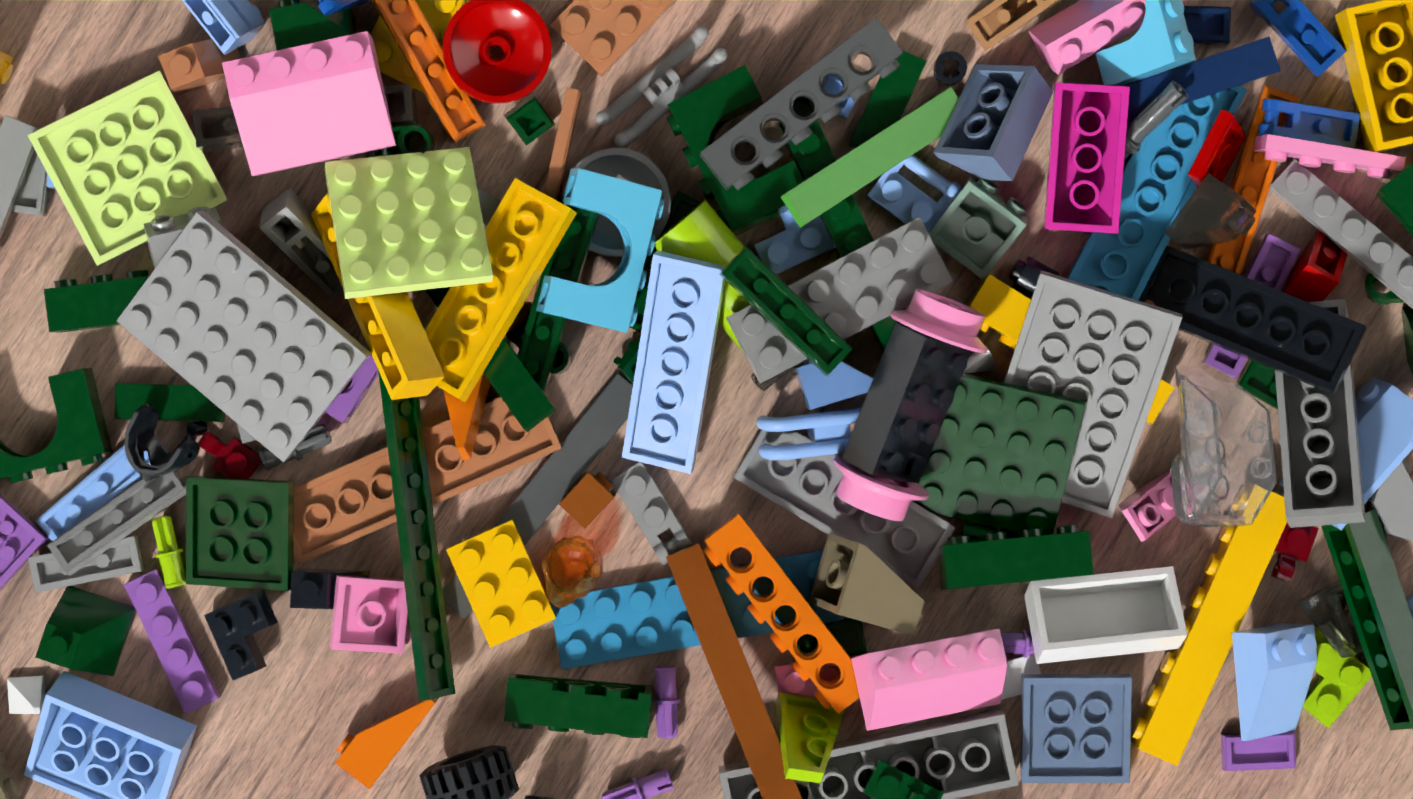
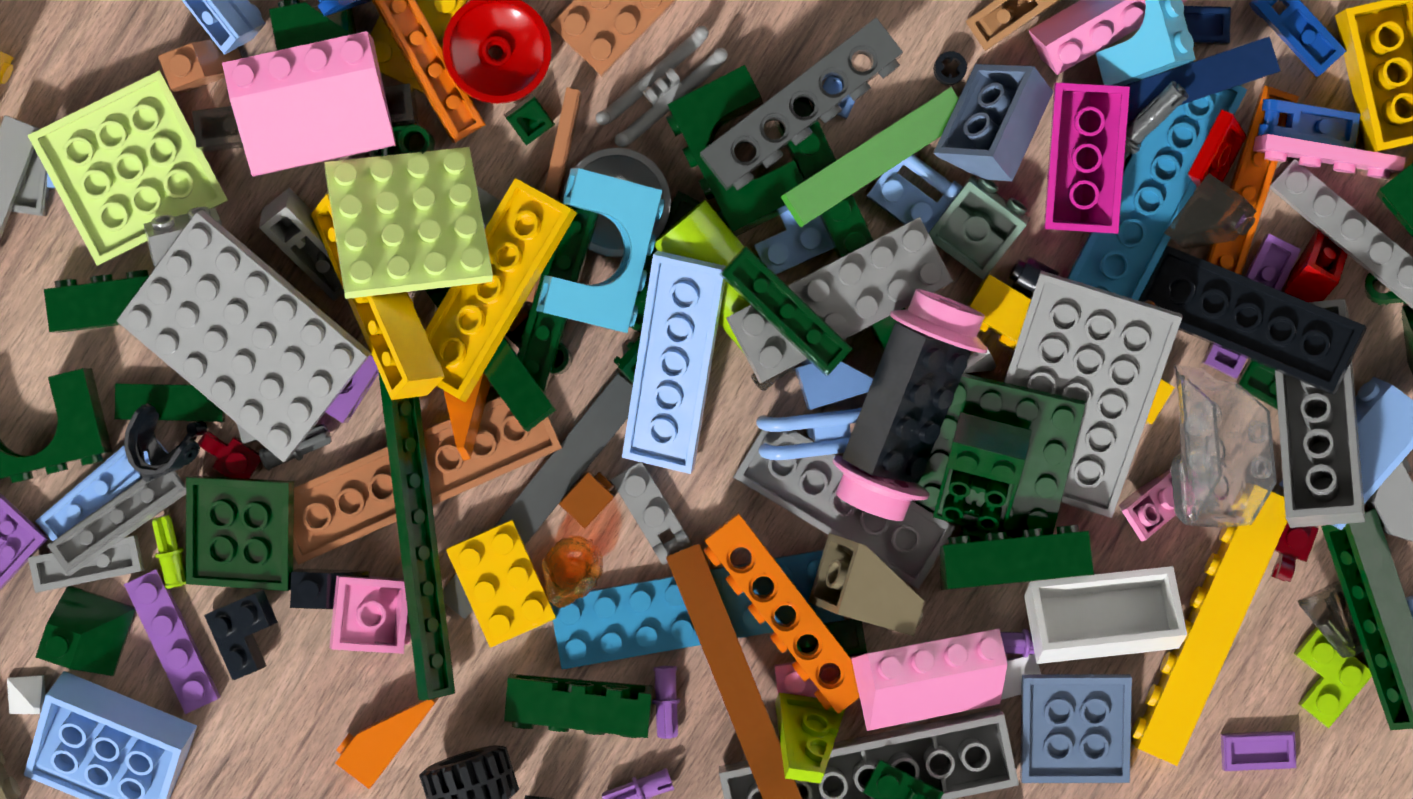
dark green tile [848,50,926,148] -> none
light blue slope [1232,623,1317,741] -> none
none -> dark green slope [933,412,1032,533]

